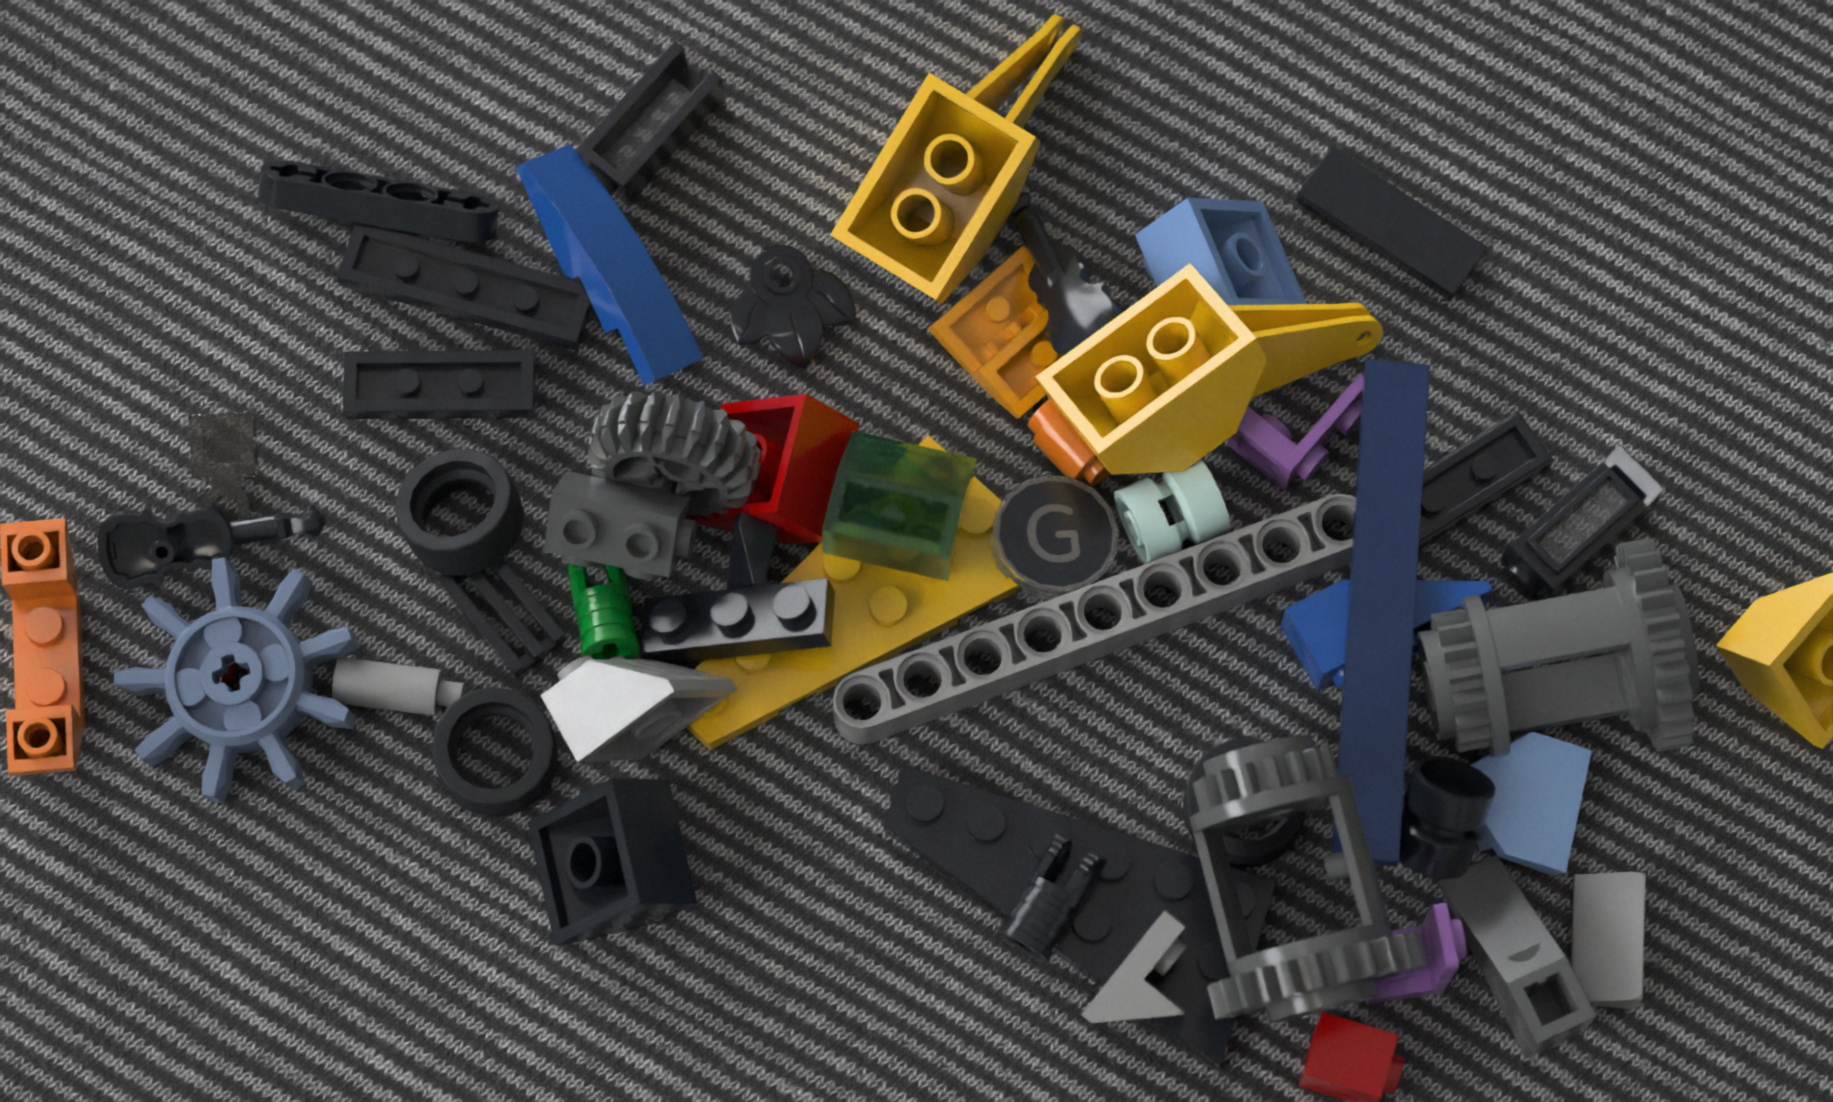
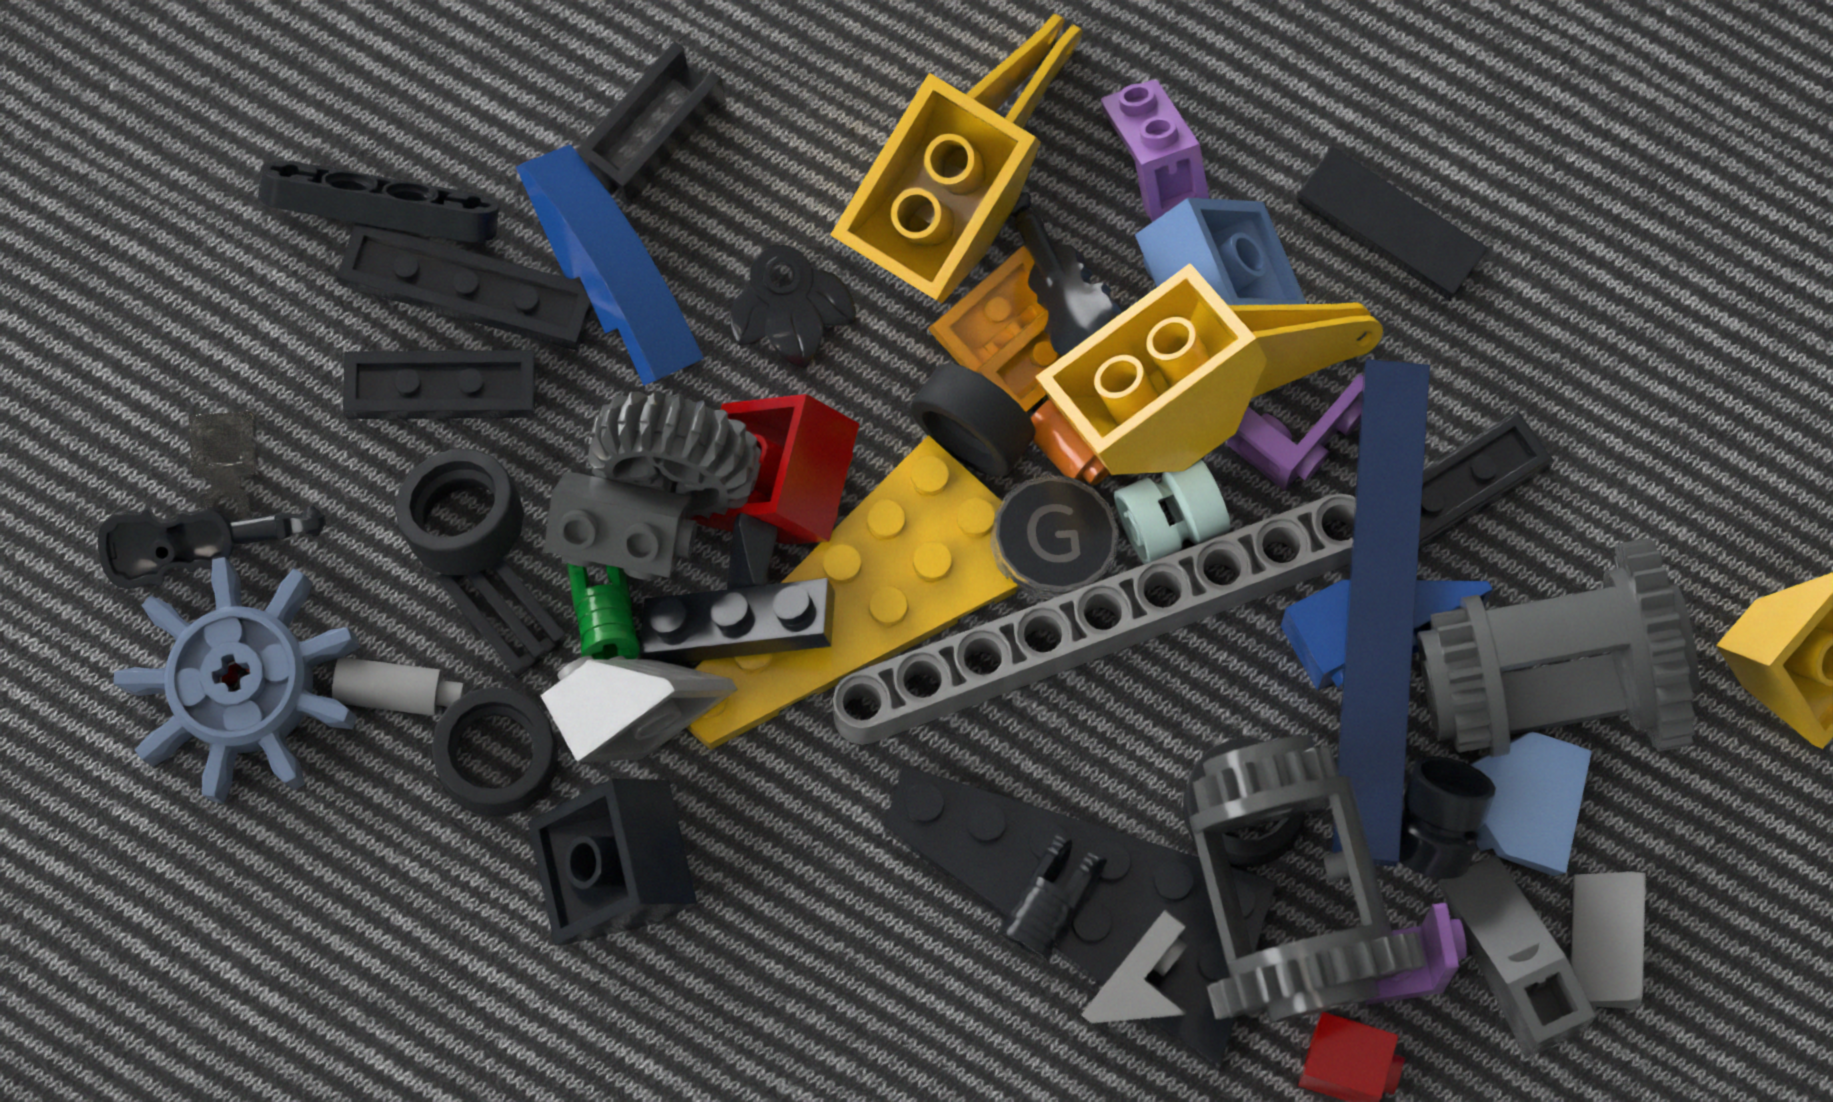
orange slope [0,518,85,776] -> none
clear green slope [822,431,977,581] -> none
black window [1500,444,1664,601] -> none
none -> black tyre [910,363,1036,477]
none -> medium lavender bracket [1101,80,1209,222]

